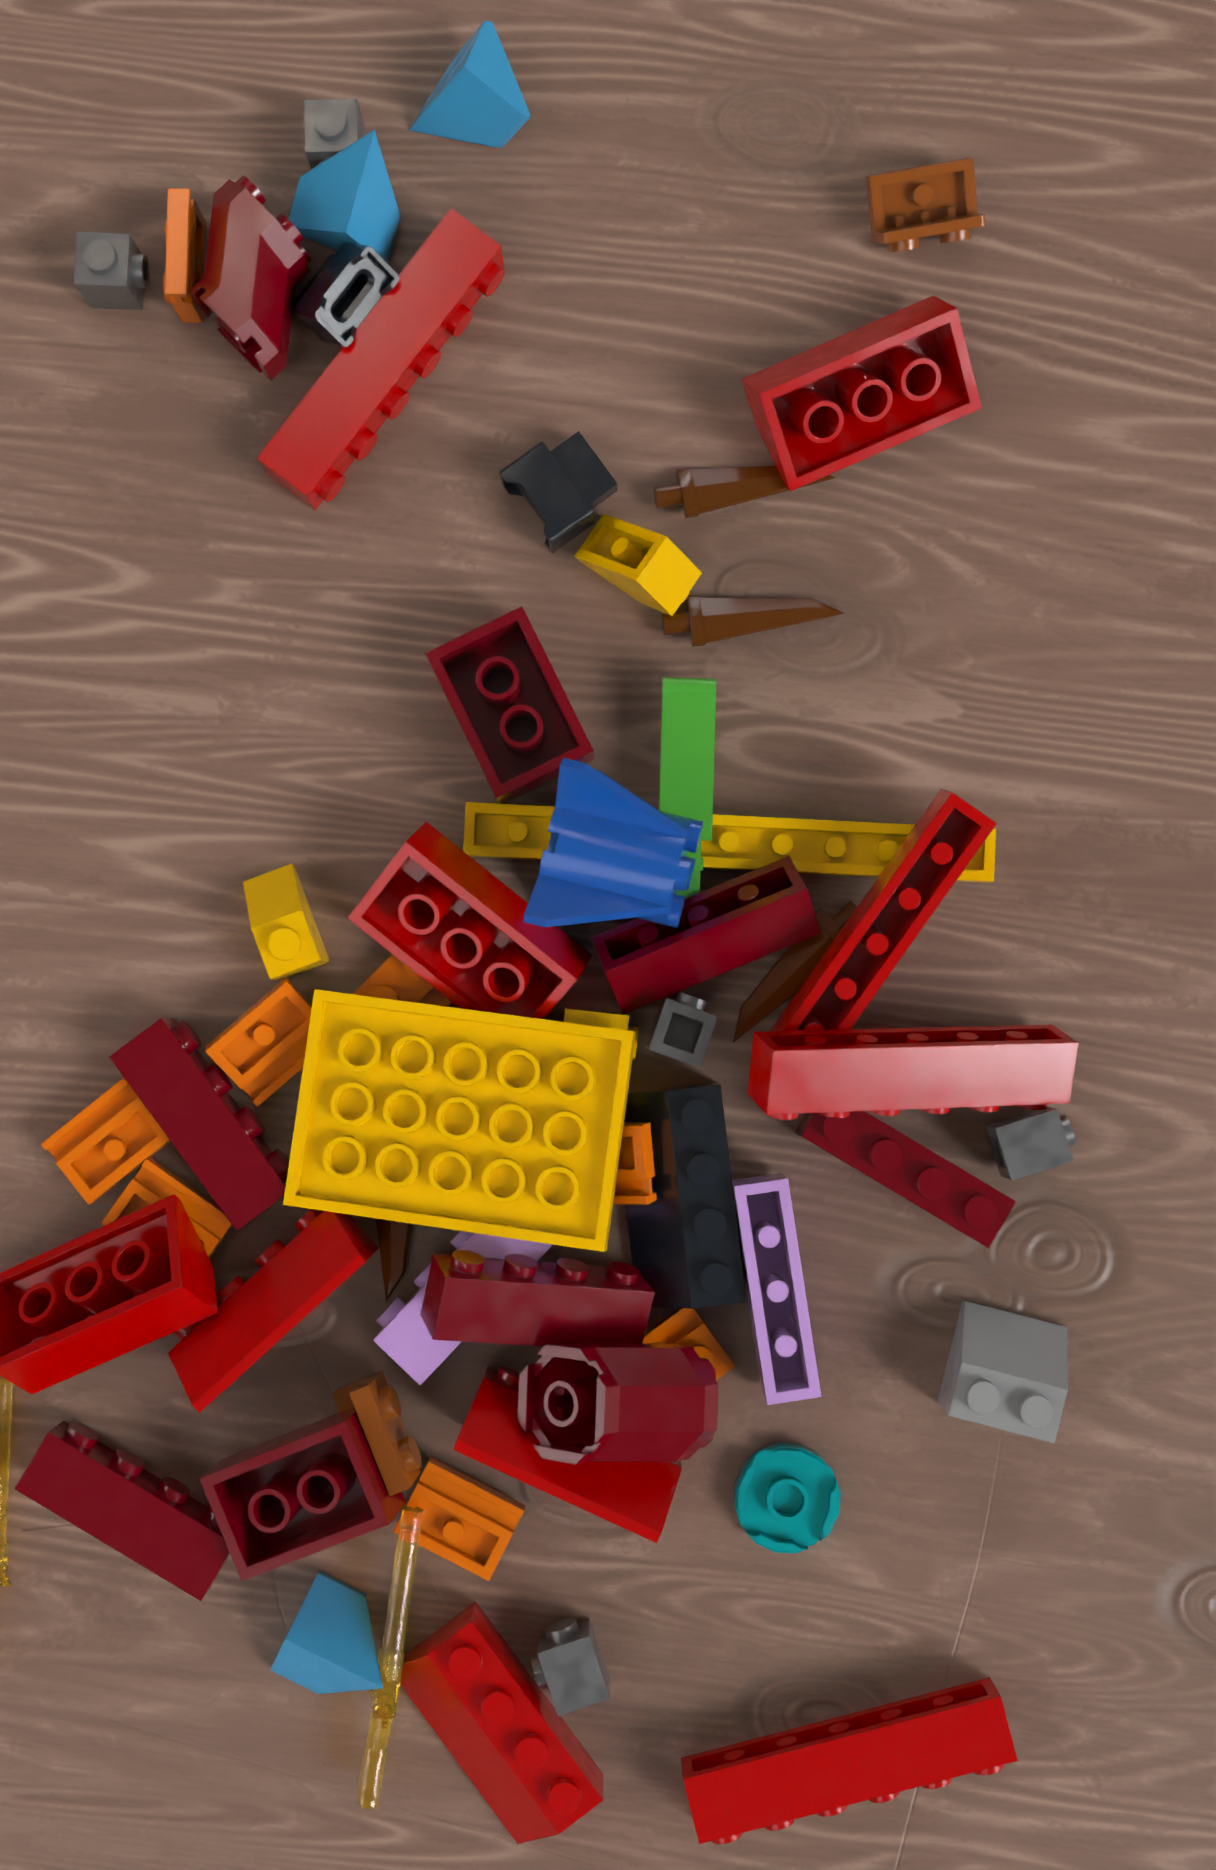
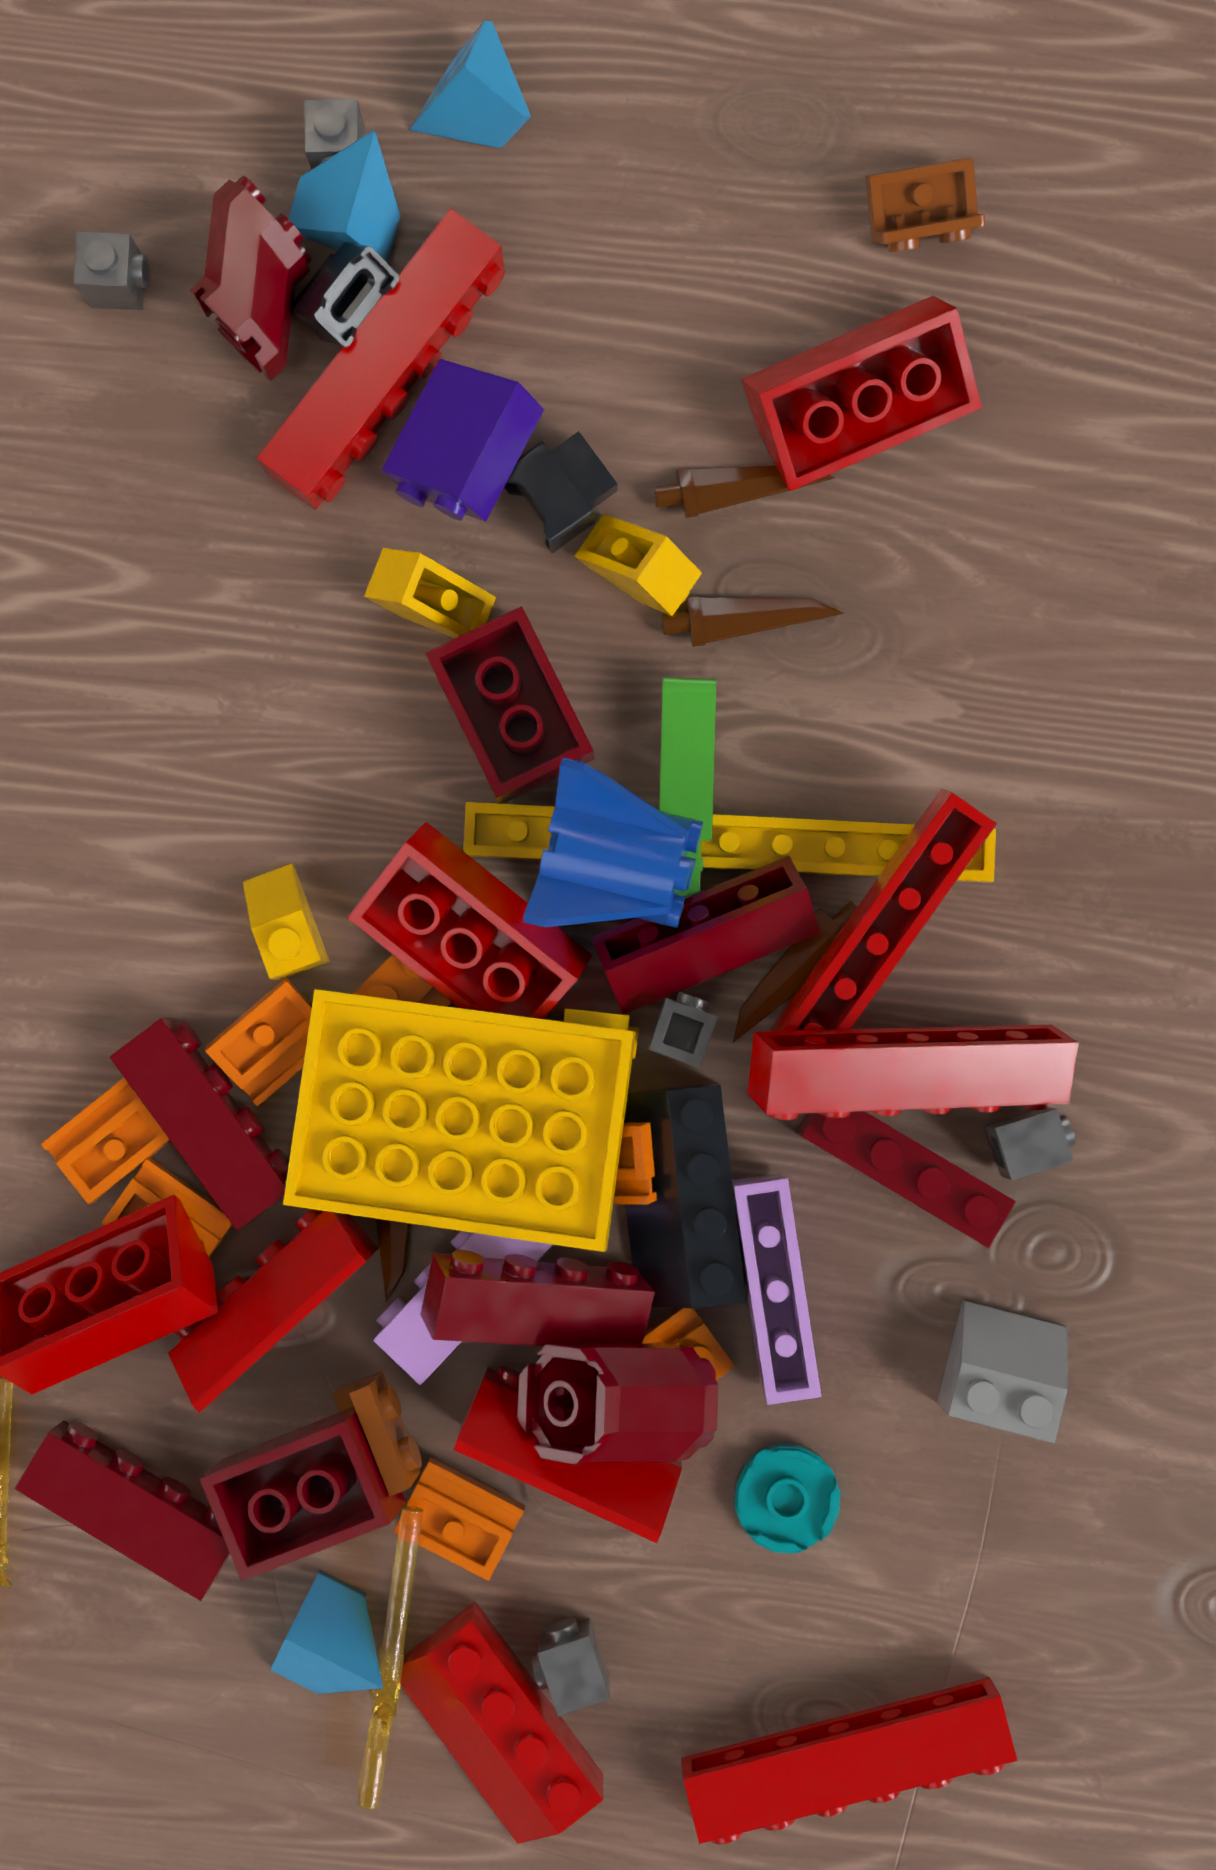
orange plate [163,188,206,323] -> none
none -> yellow slope [364,548,496,638]
none -> dark purple brick [381,359,545,522]

